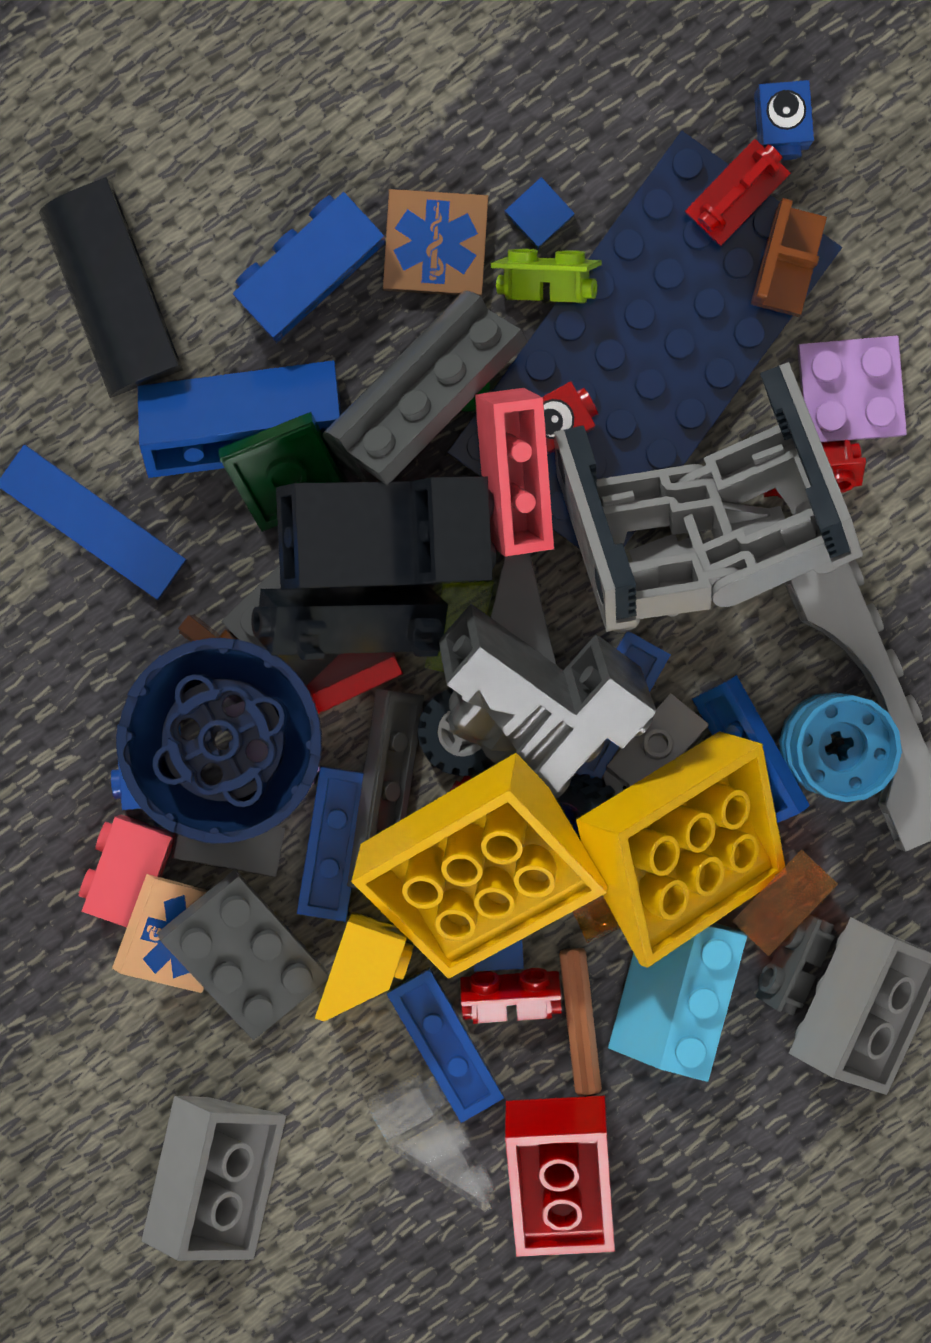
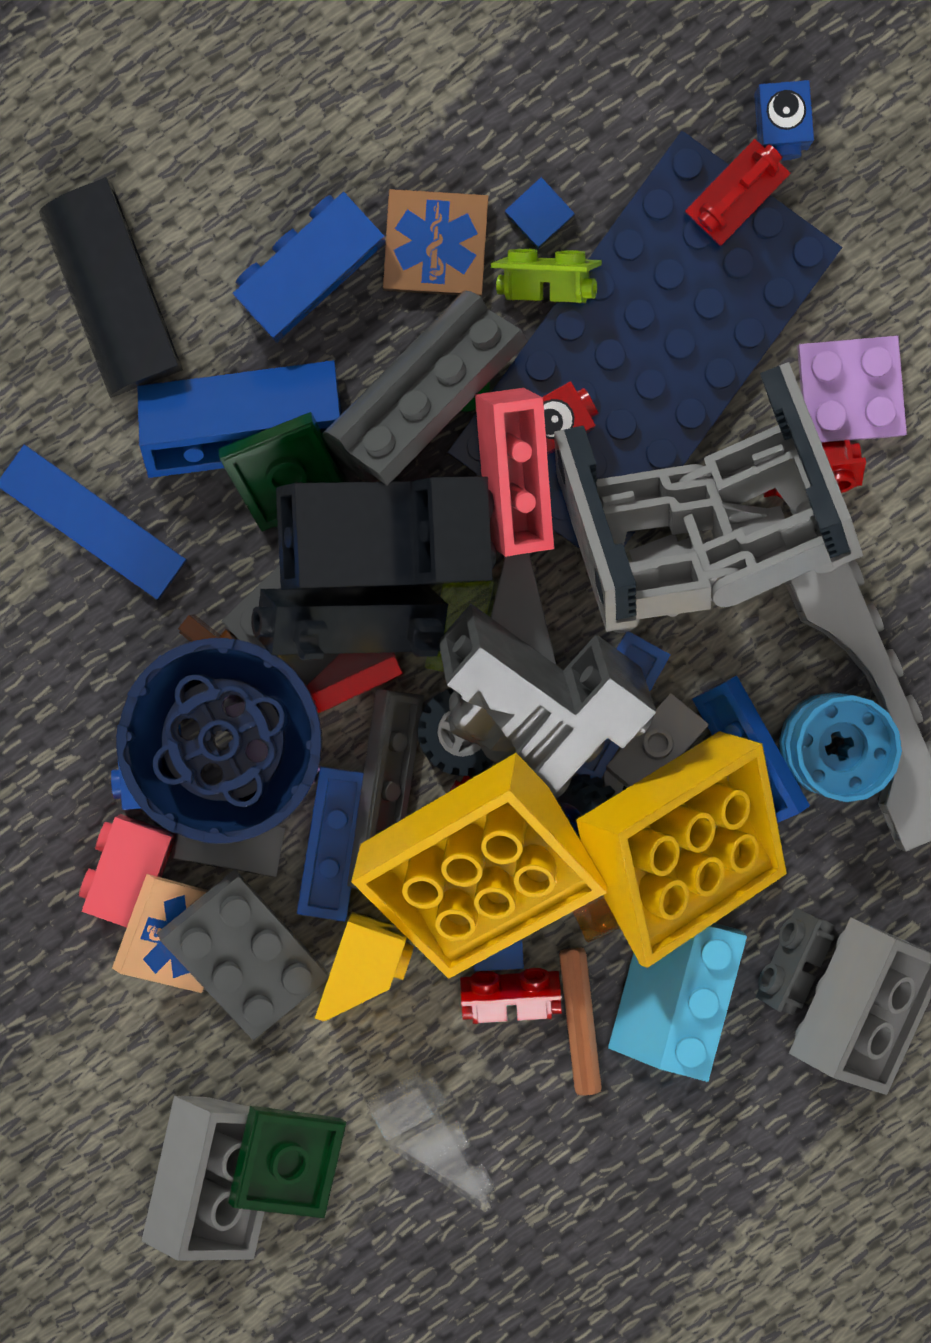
blue plate [386,967,504,1123] -> none
red slope [505,1096,615,1257] -> none
clear orange hinge [733,850,838,956] -> none
dark orange panel [751,198,827,317] -> none
none -> dark green tile [228,1106,347,1218]

